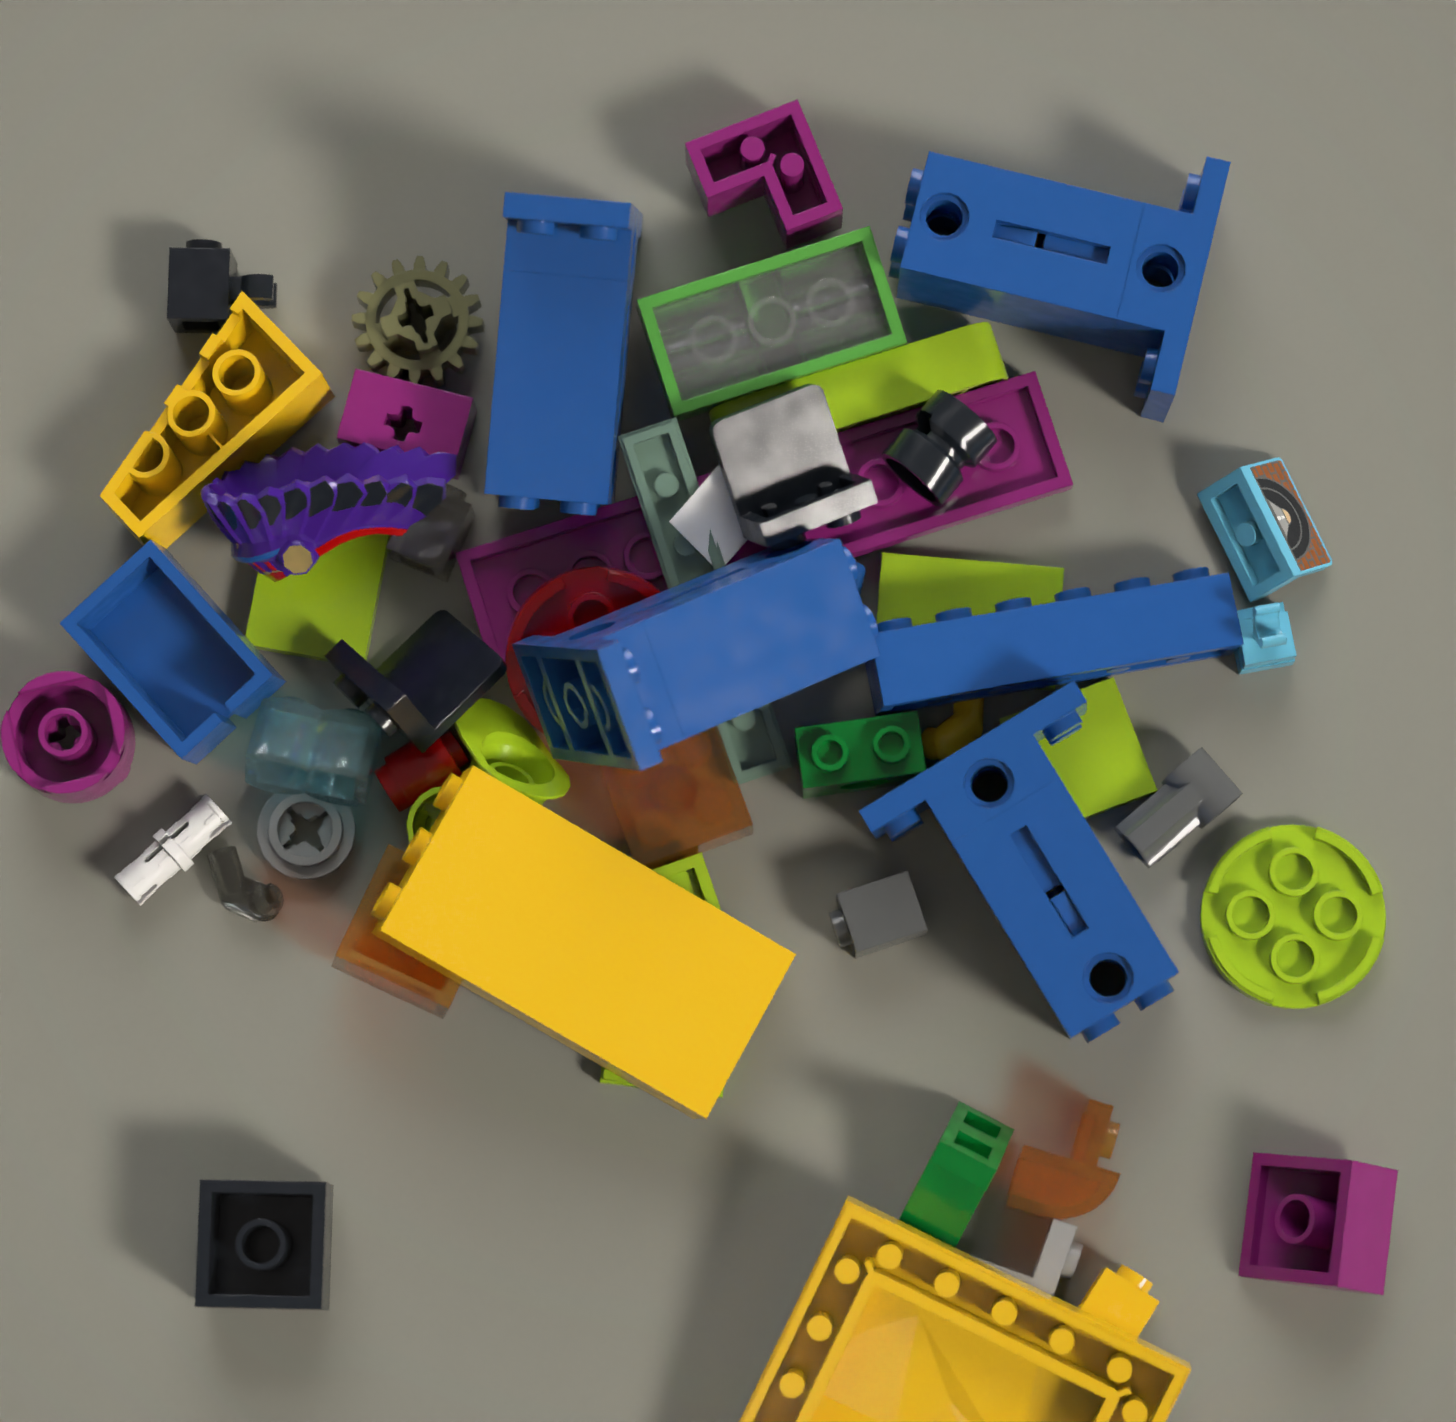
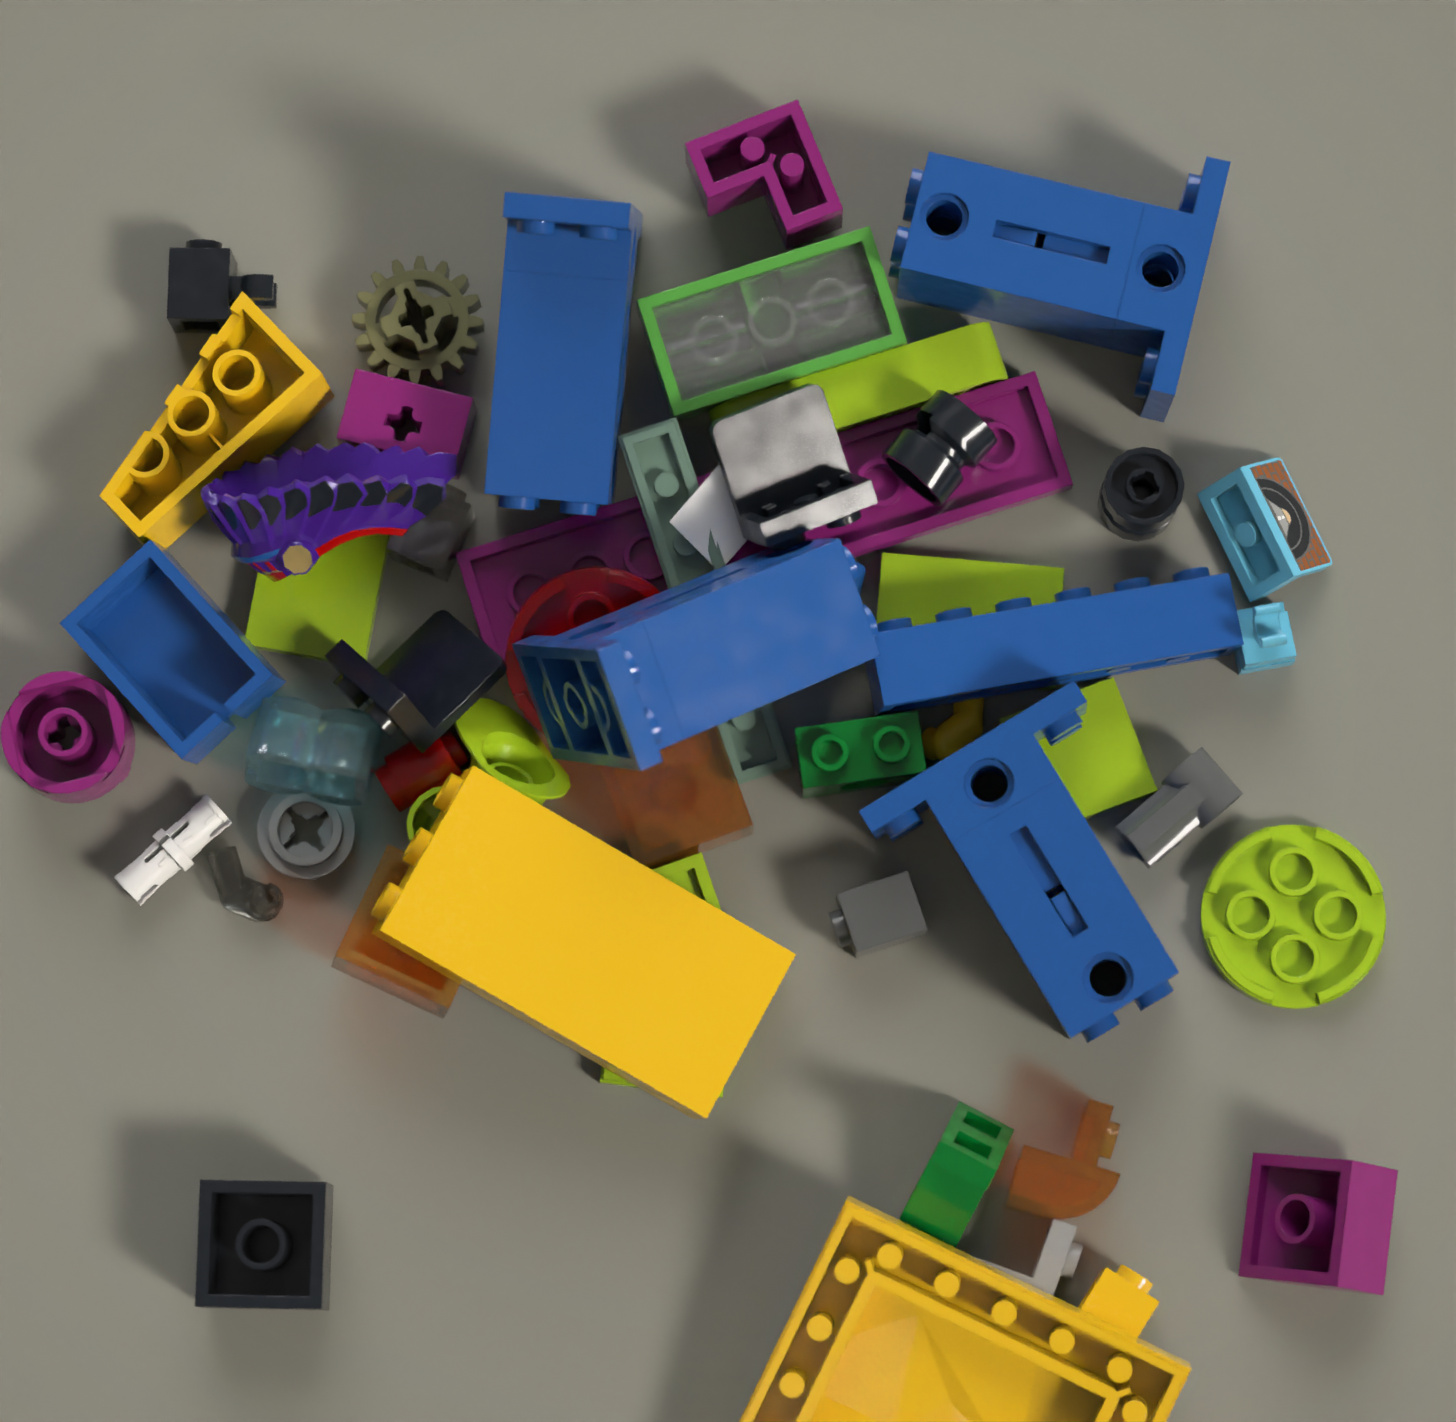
none -> black wheel [1097,447,1185,542]

